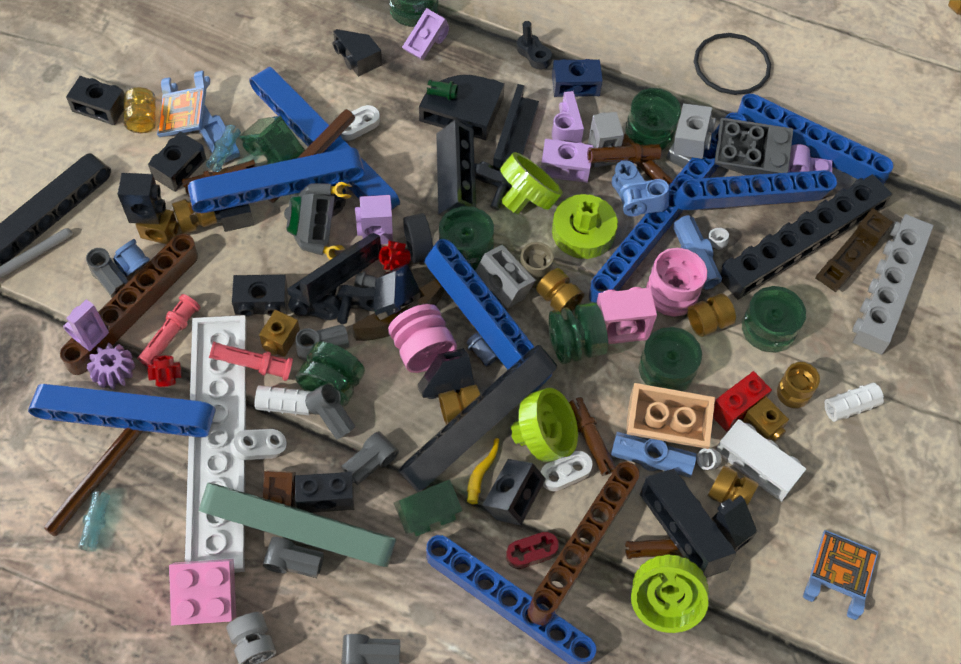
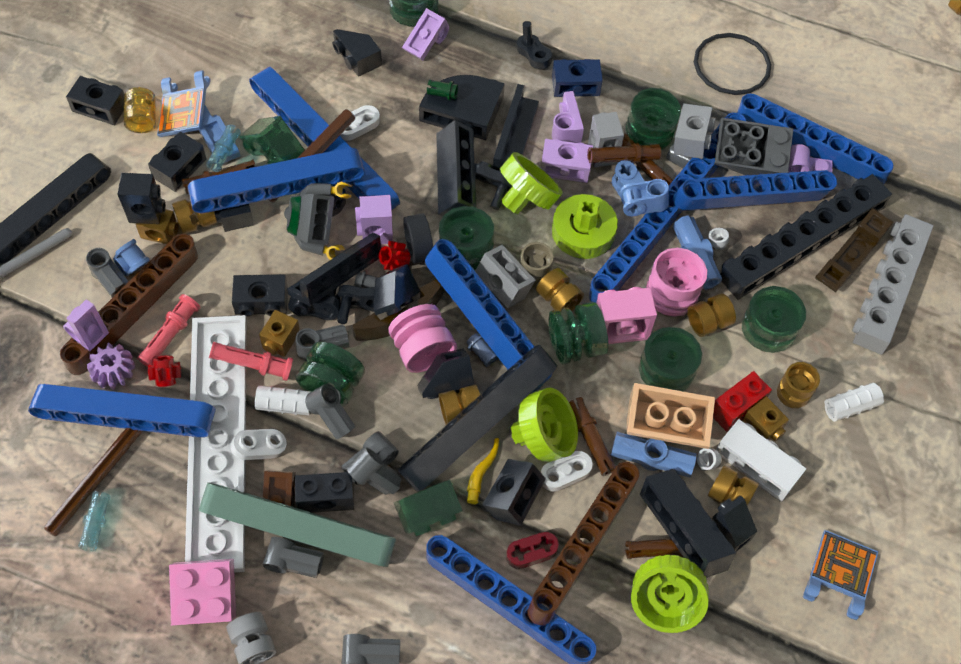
none -> dark grey piece [347,447,402,495]

